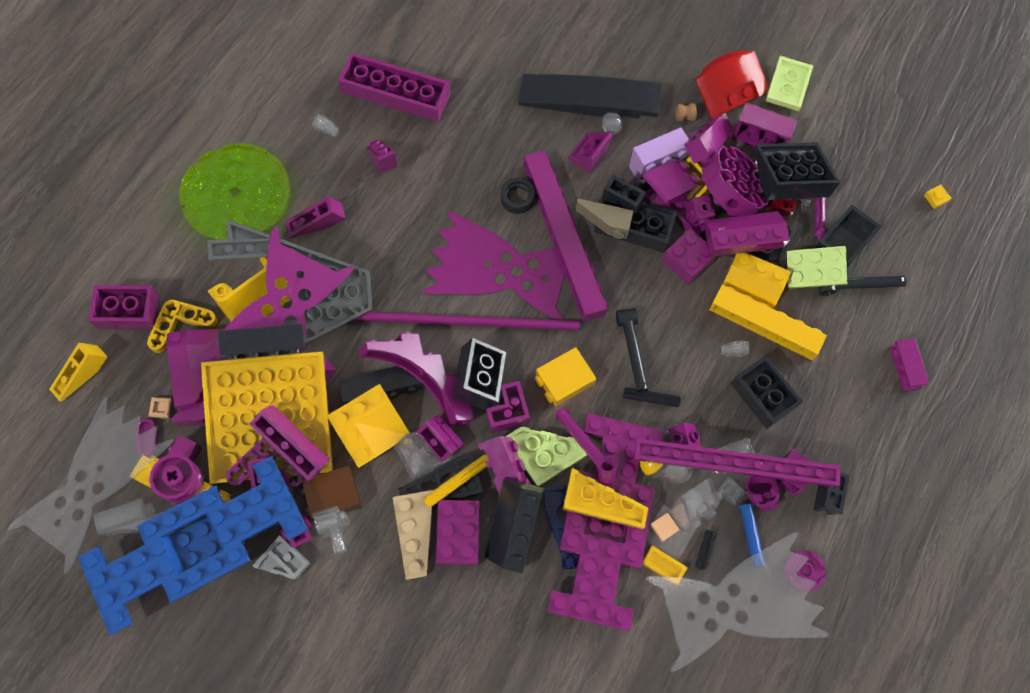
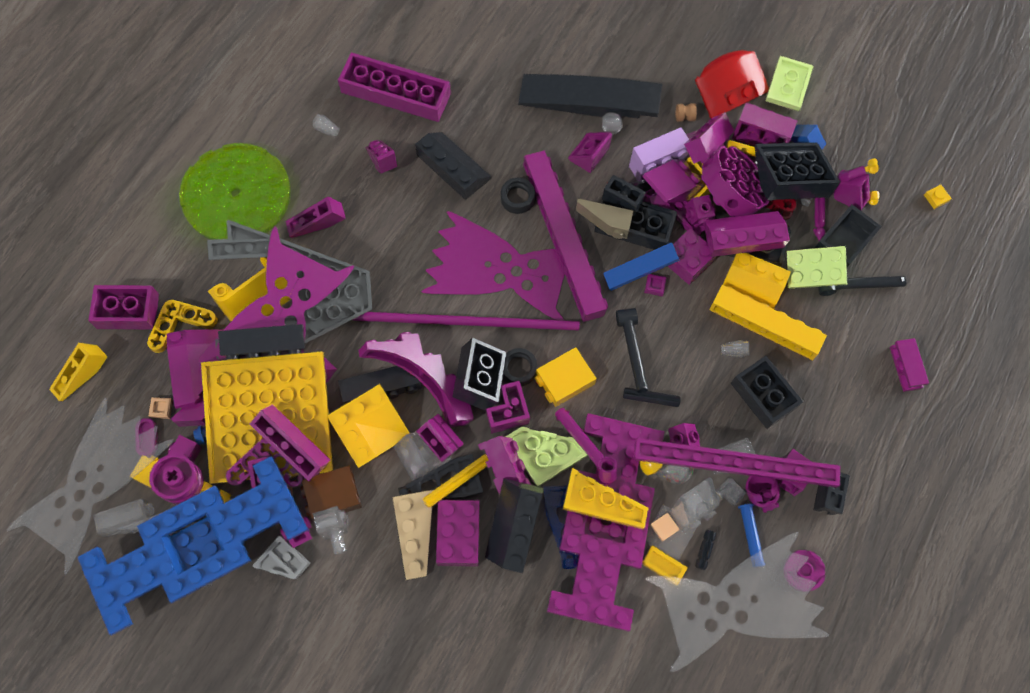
none -> blue plate [193,425,207,445]
none -> black slope [415,132,491,200]
none -> black tyre [503,348,537,386]
none -> blue tile [603,242,680,291]
none -> magenta tile [644,274,667,297]
none -> yellow tile [726,140,756,157]
none -> blue slope [790,125,826,149]
none -> magenta torso [834,159,879,211]

